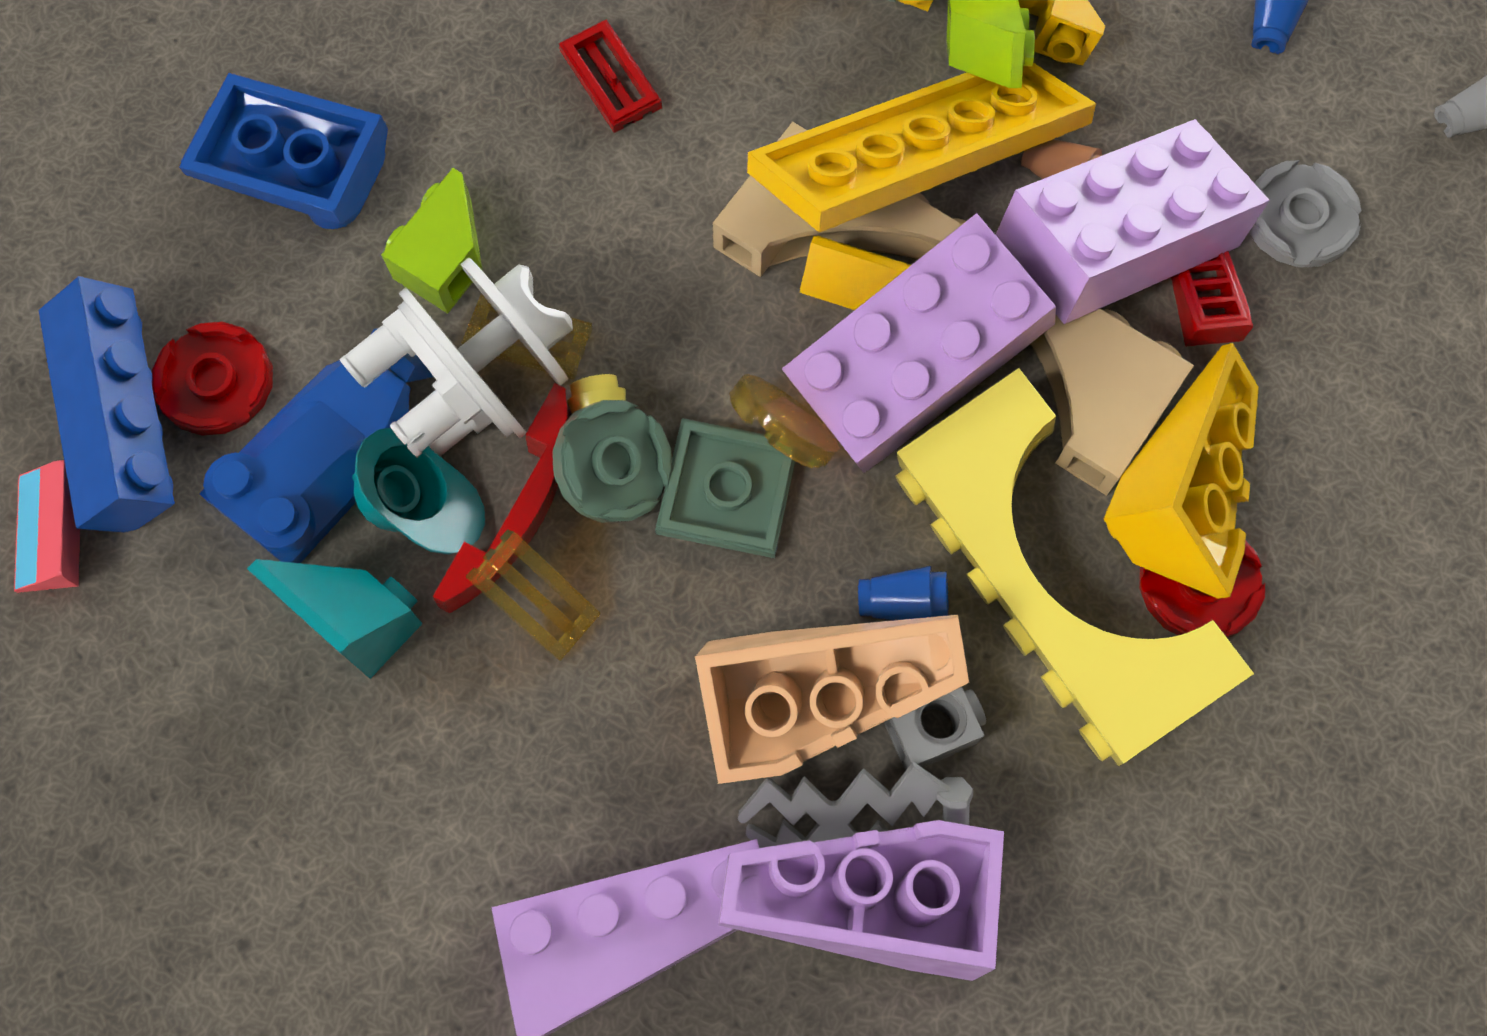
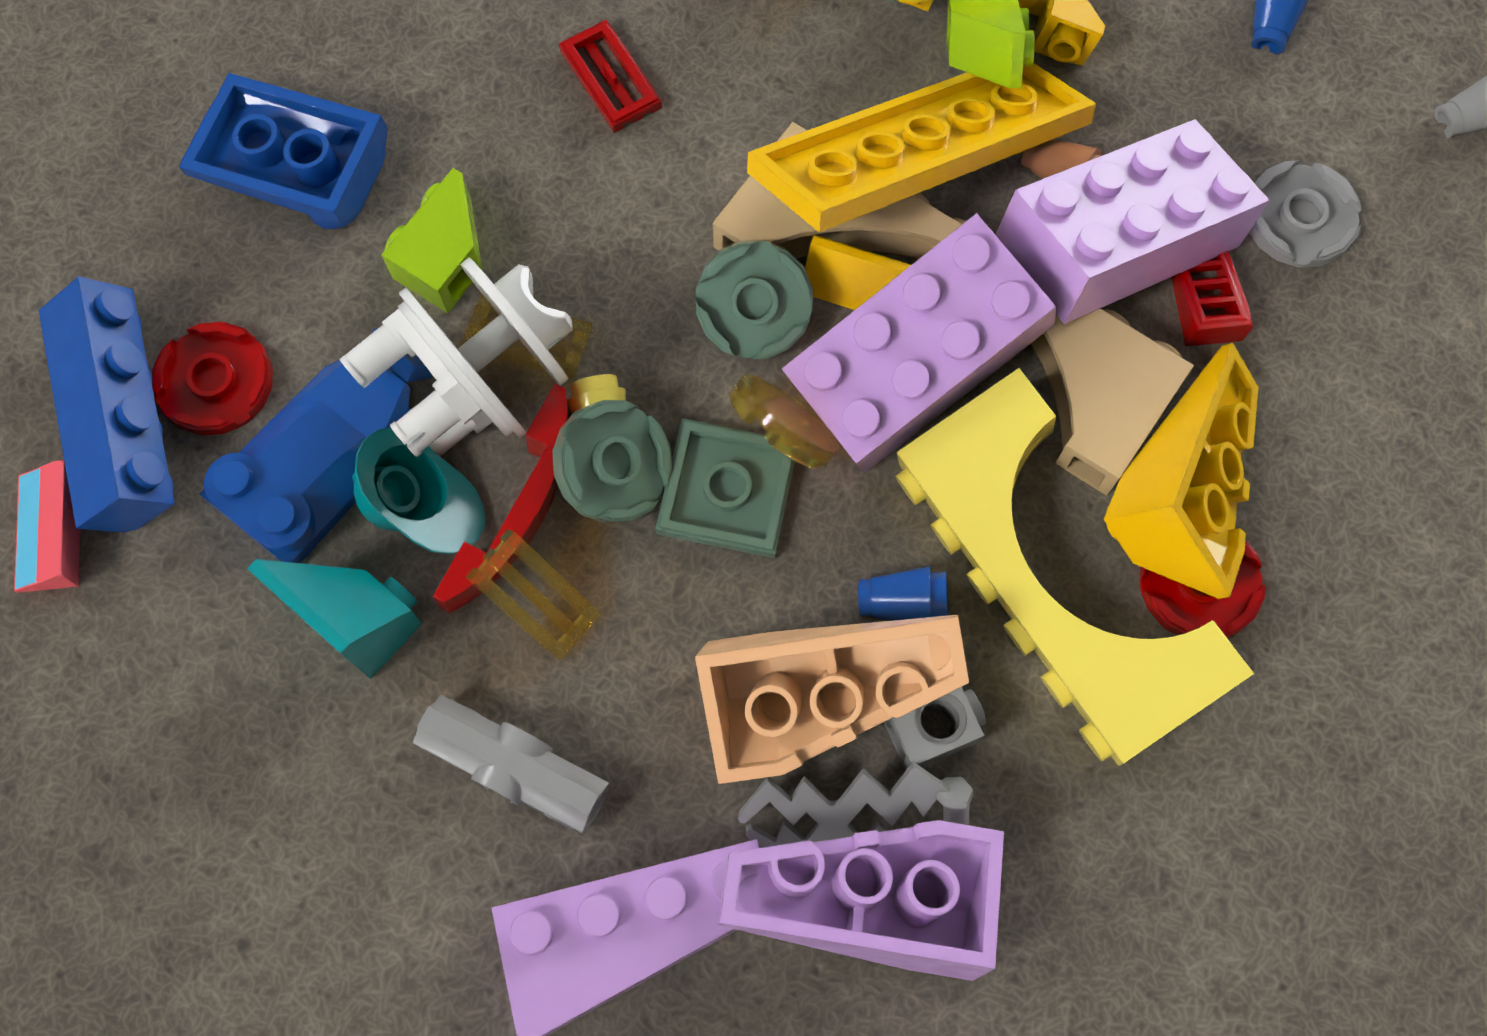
none -> light grey piece [413,694,611,835]
none -> sand green tile [696,240,813,359]

